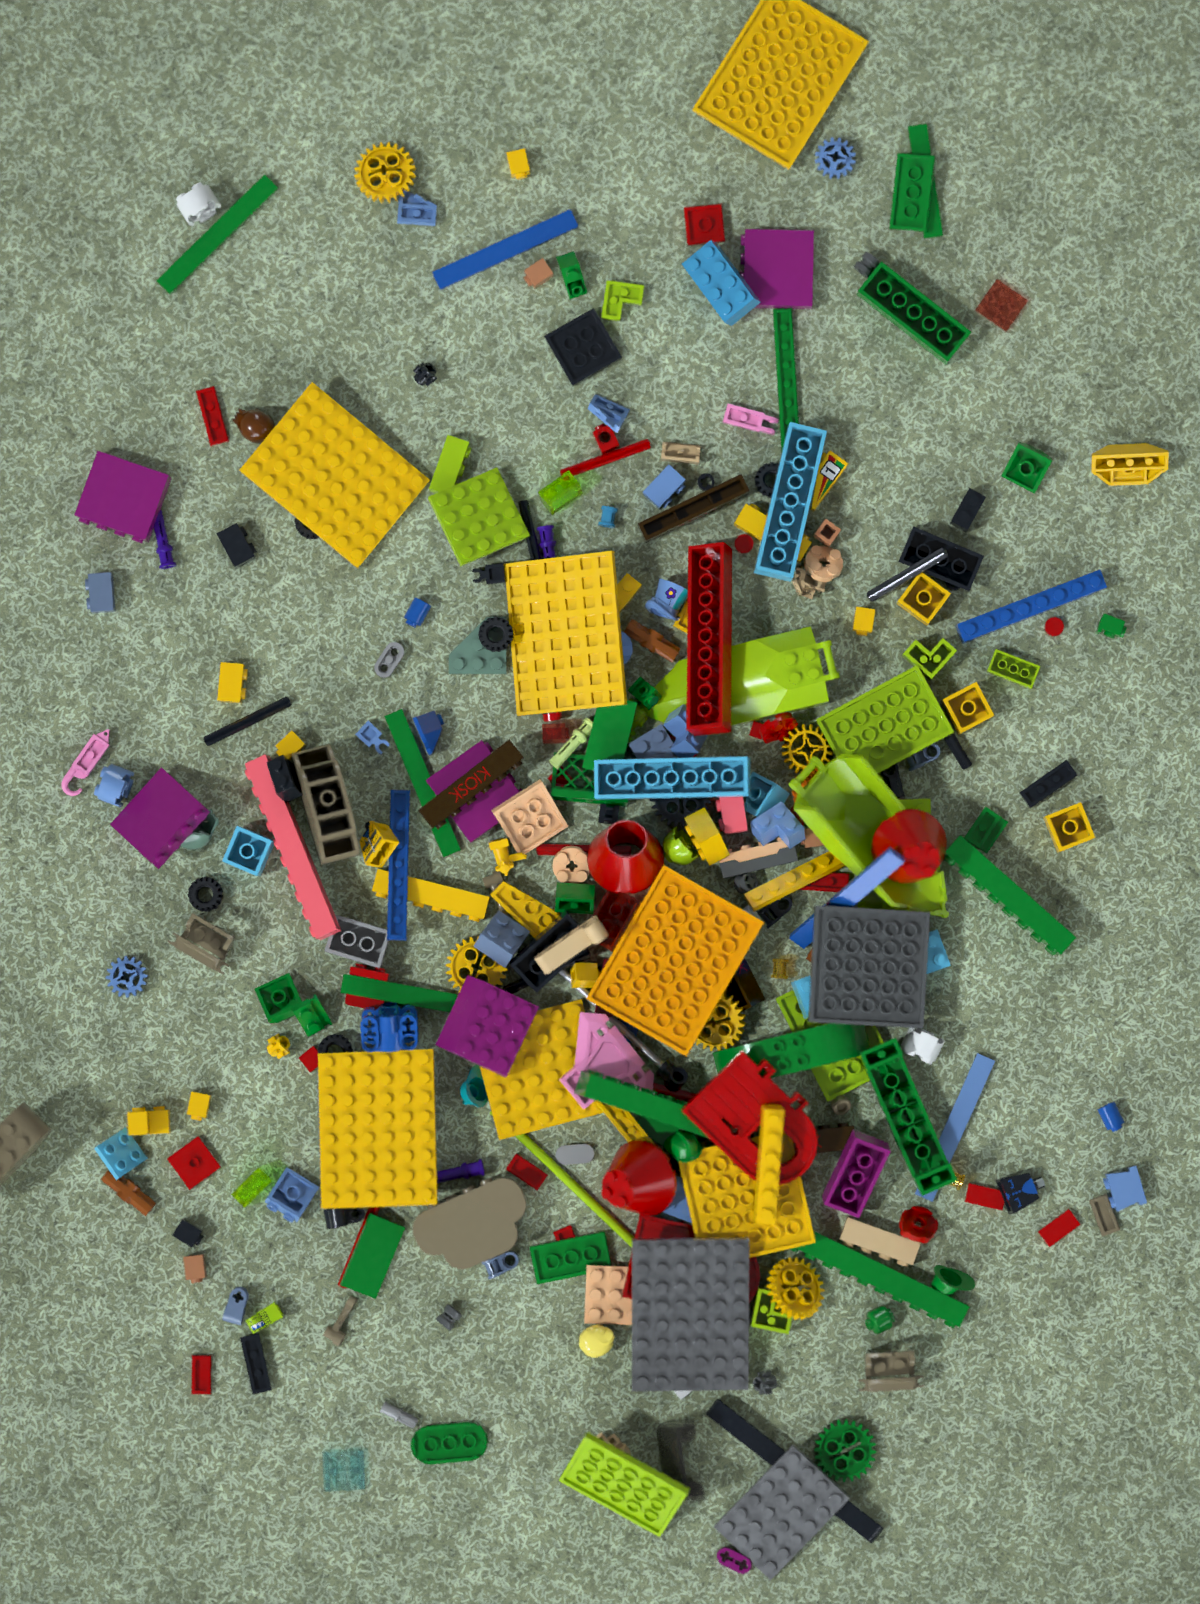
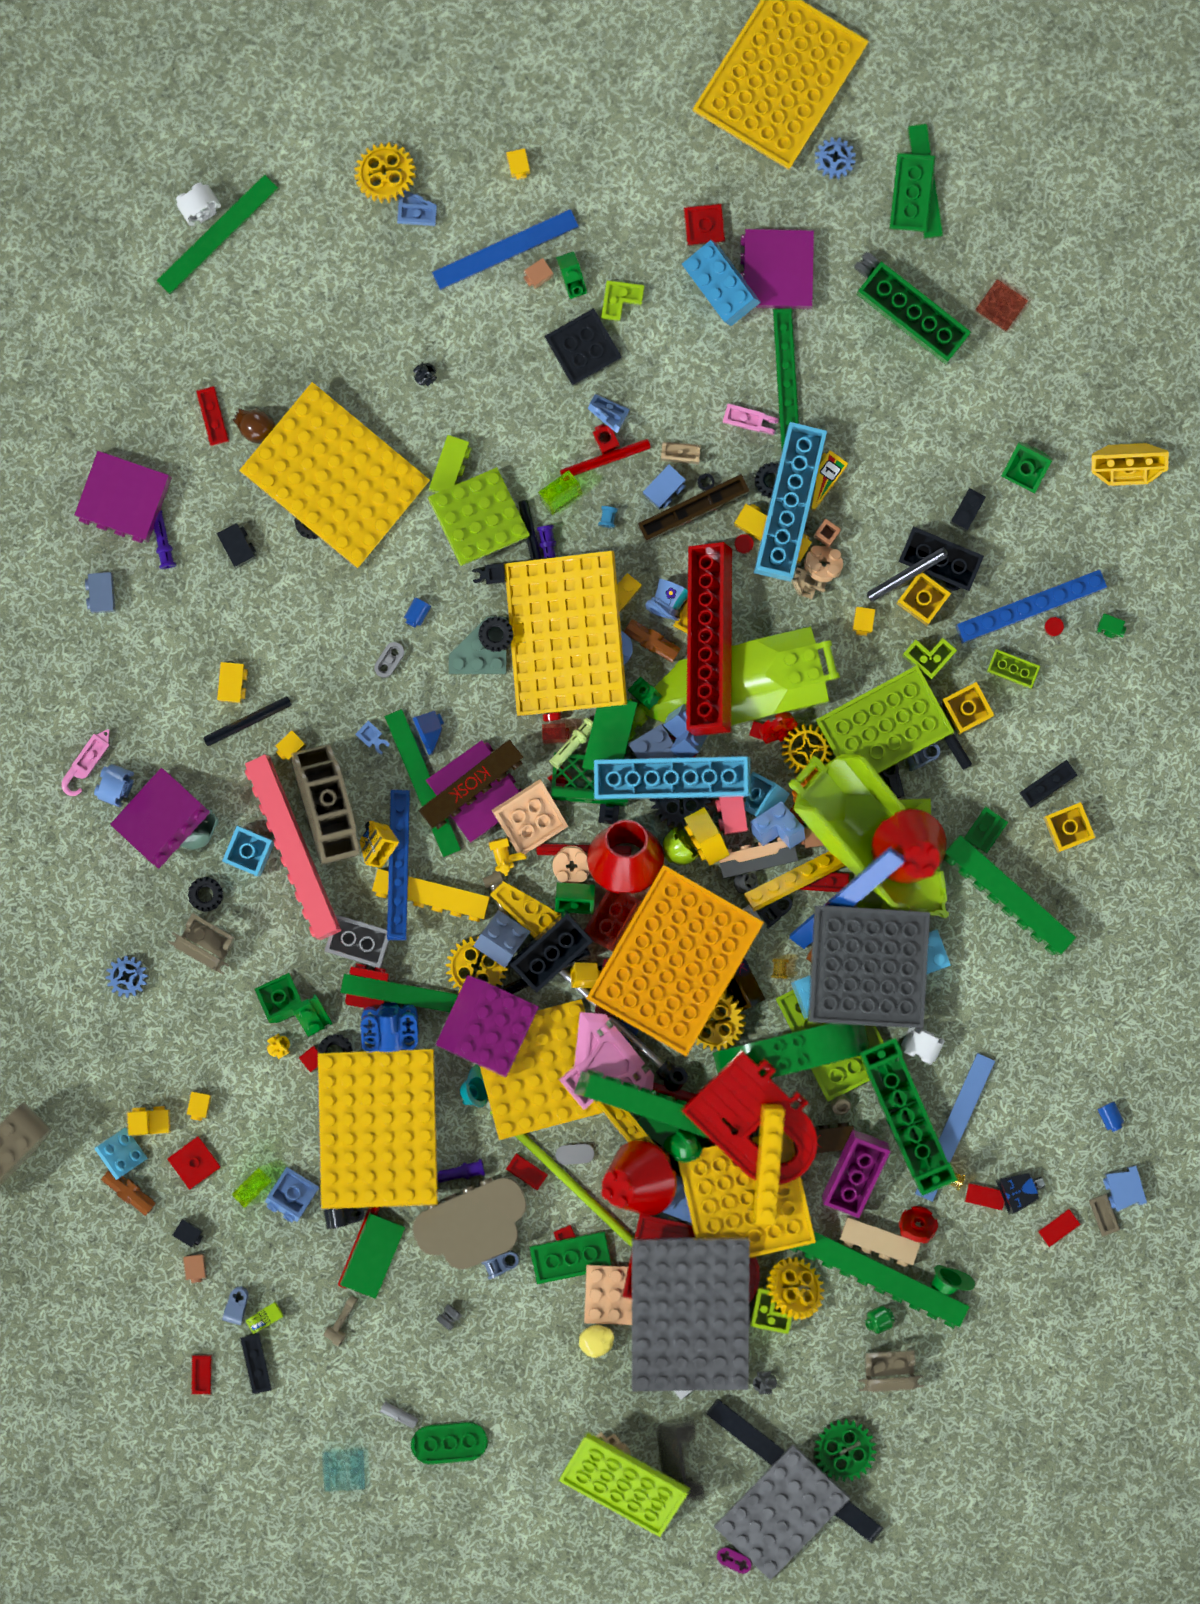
black brick [266,755,303,803] -> none
tan beam [534,916,608,974] -> none

